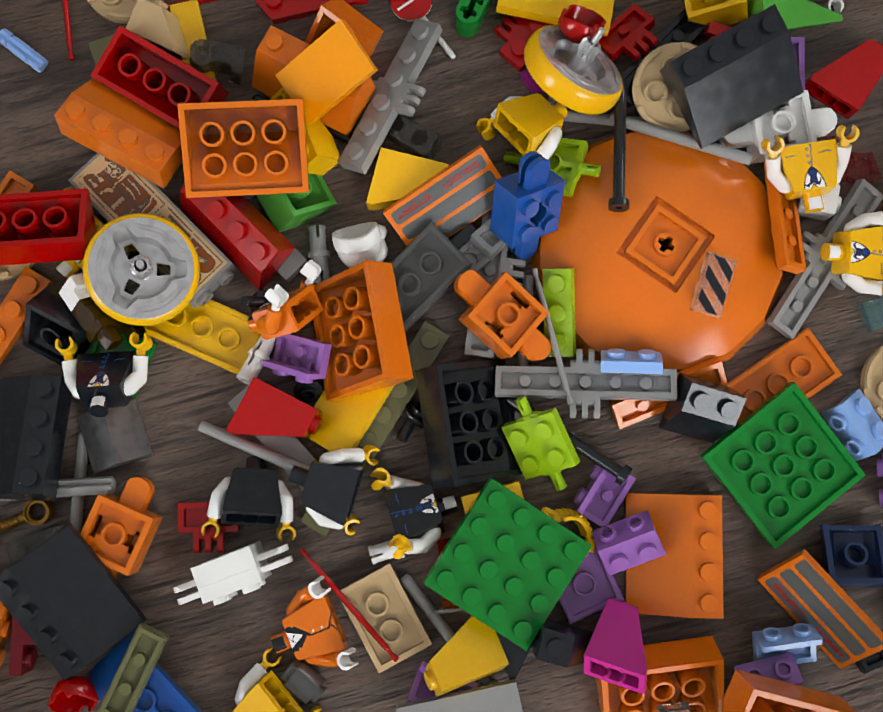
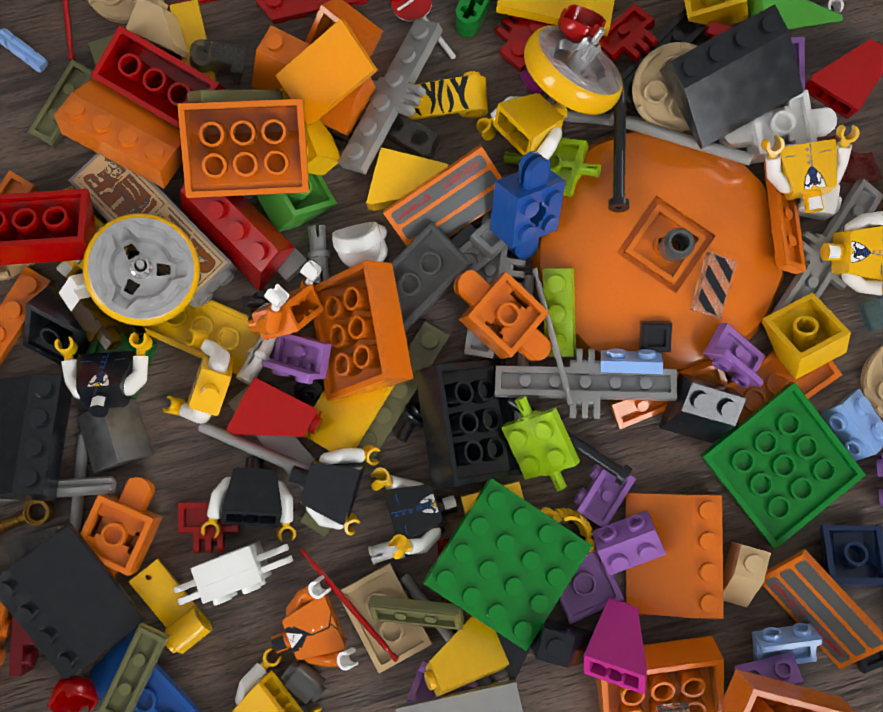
none -> olive tile [28,60,93,148]
none -> yellow door [128,558,213,654]
none -> torso [162,329,233,424]
none -> olive tile [187,89,282,103]
none -> olive tile [369,595,464,630]
none -> yellow door [402,71,488,122]
none -> black tile [639,321,672,352]
none -> dark grey brick [659,228,695,262]
none -> medium lavender bracket [704,323,765,388]
none -> tan slope [723,541,771,607]
none -> yellow slope [762,292,851,379]

